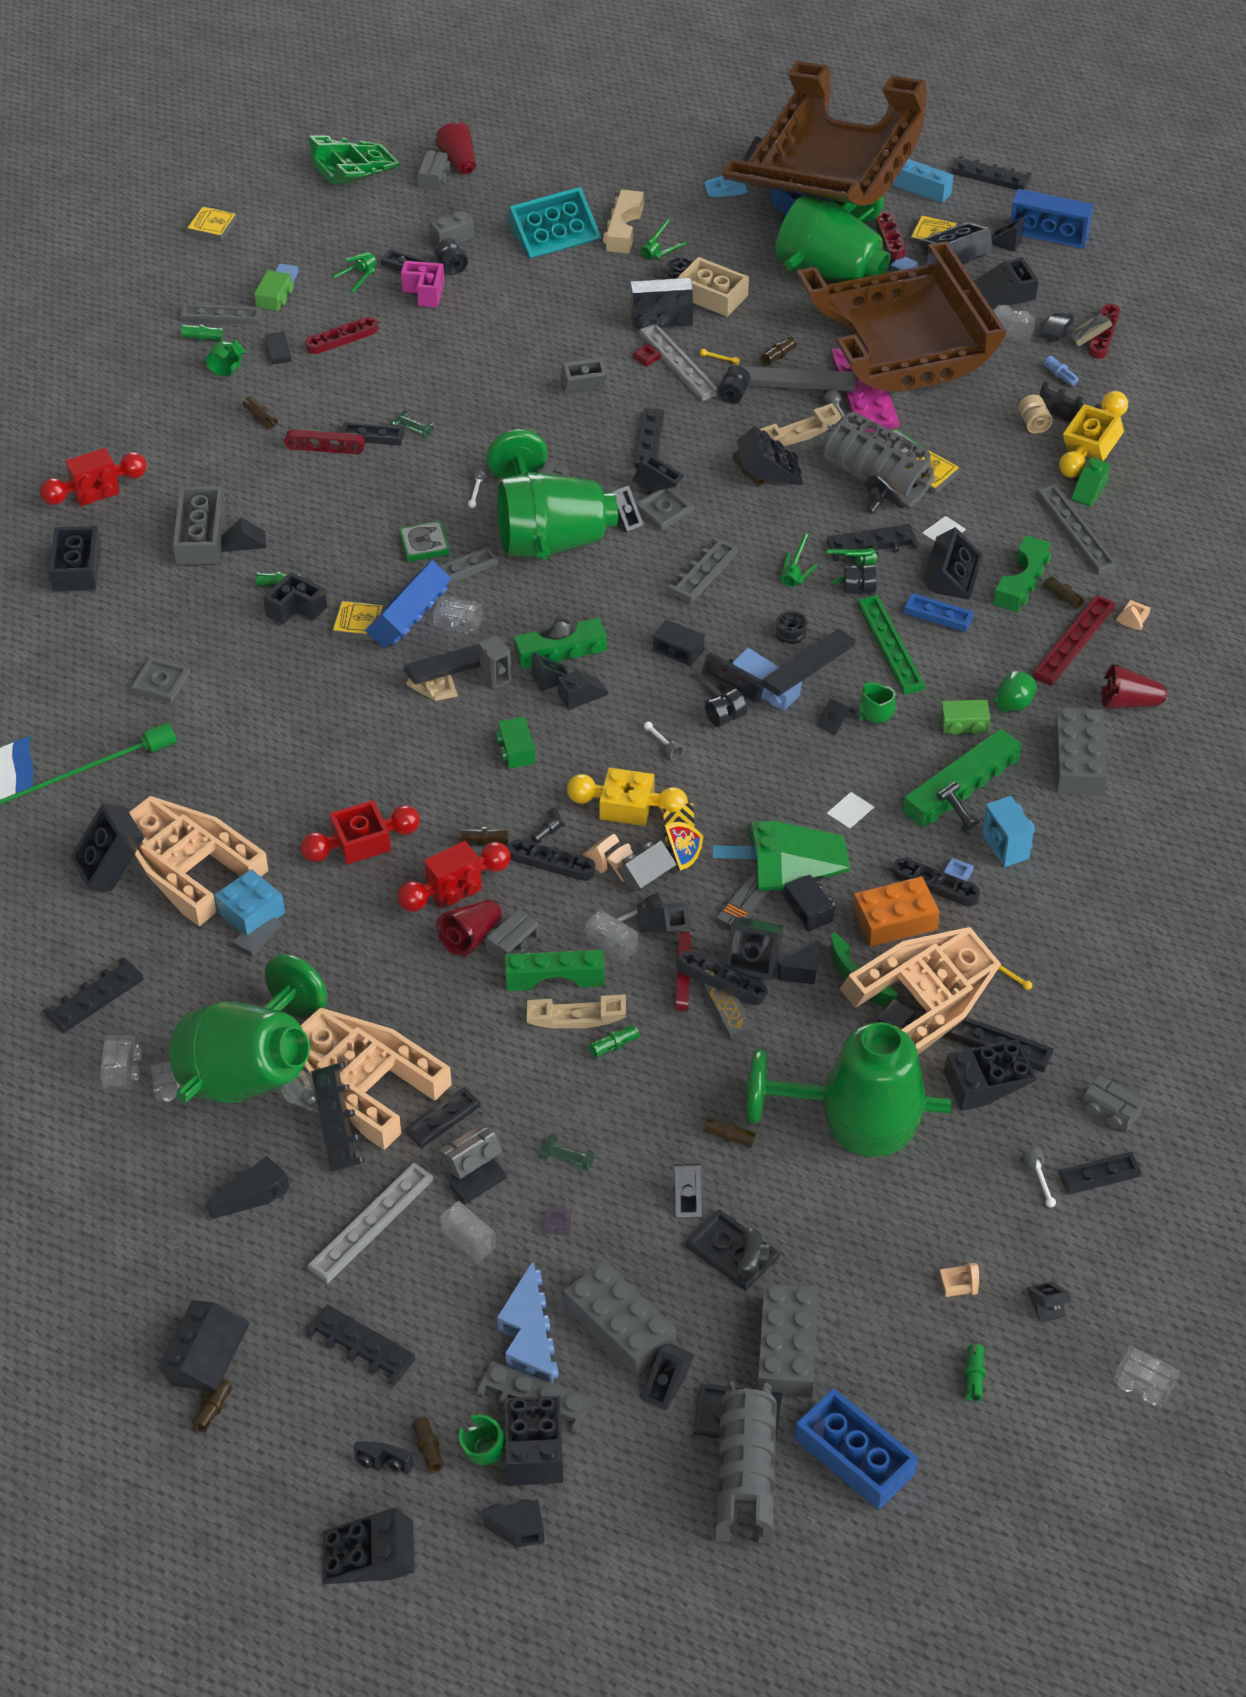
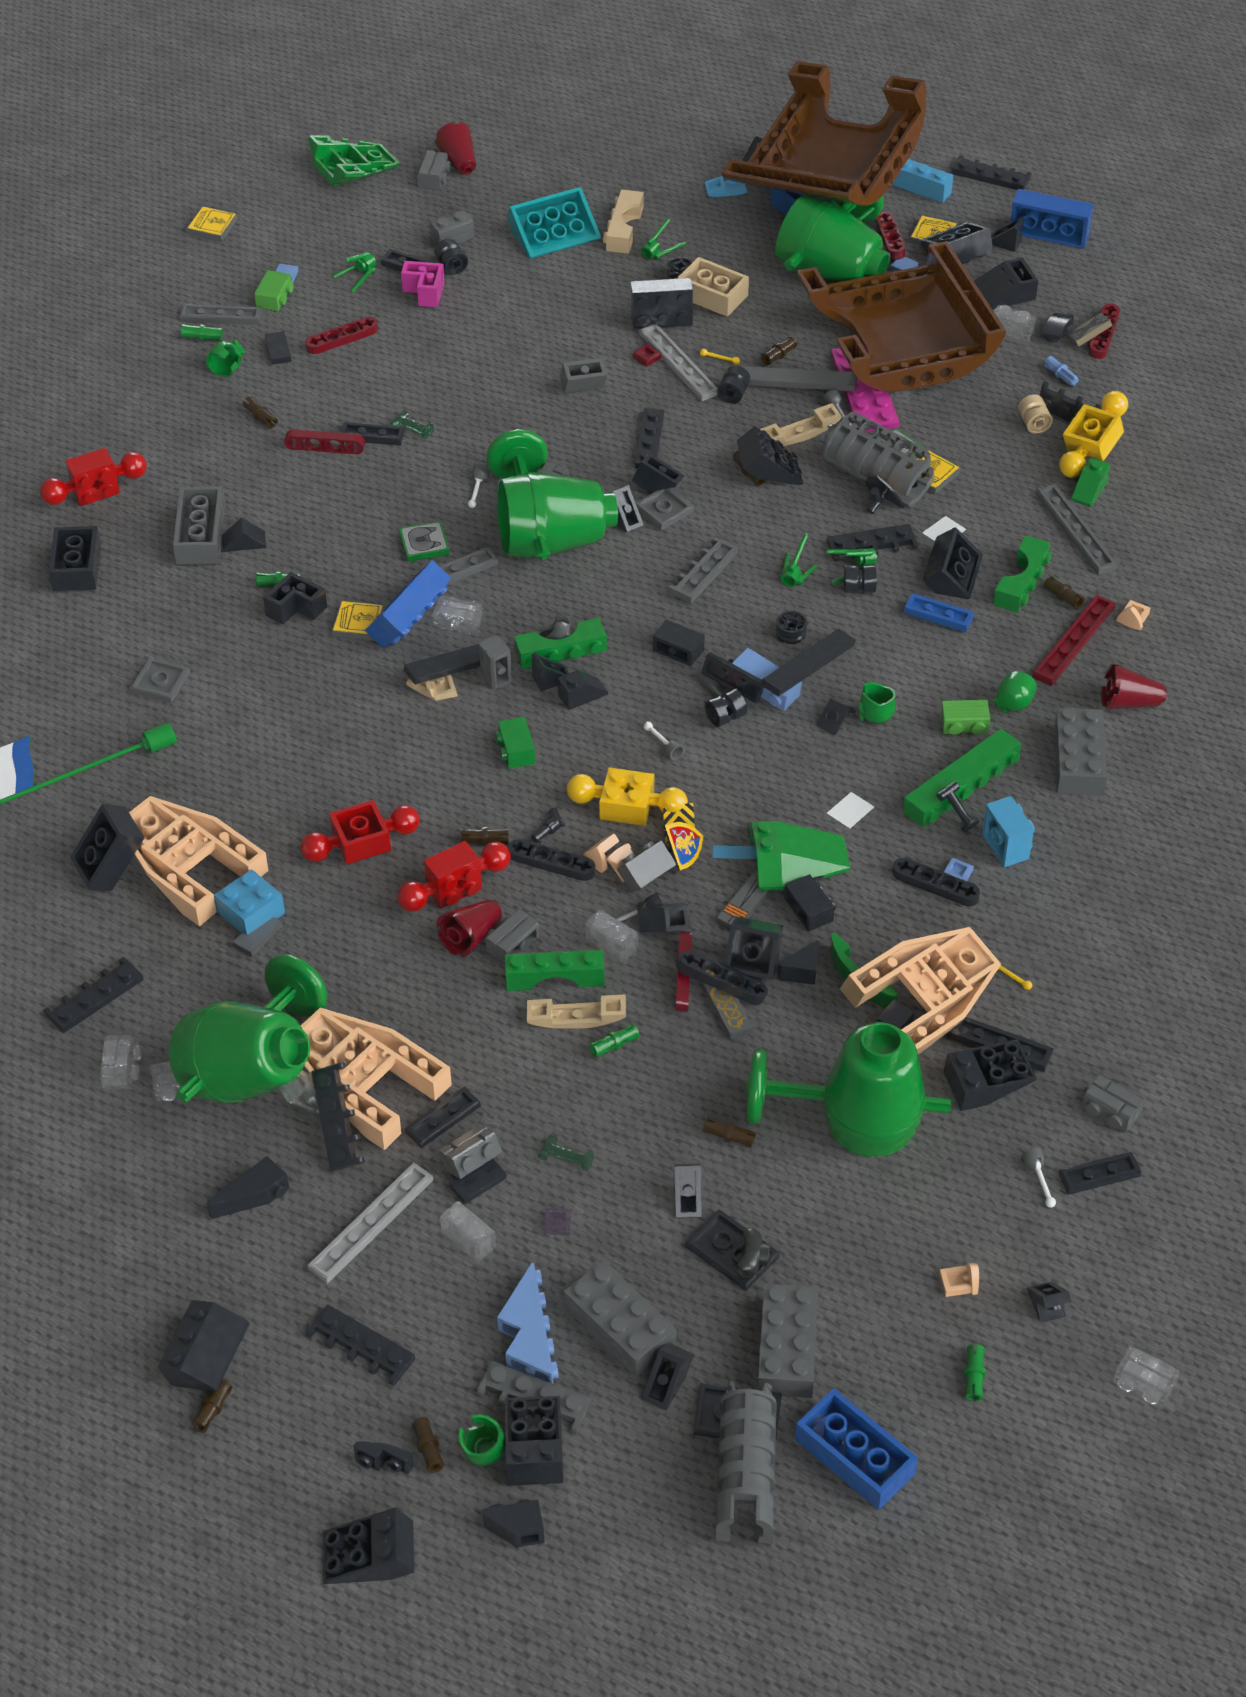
orange brick [853,877,940,947] -> none
green tile [857,595,925,695] -> none

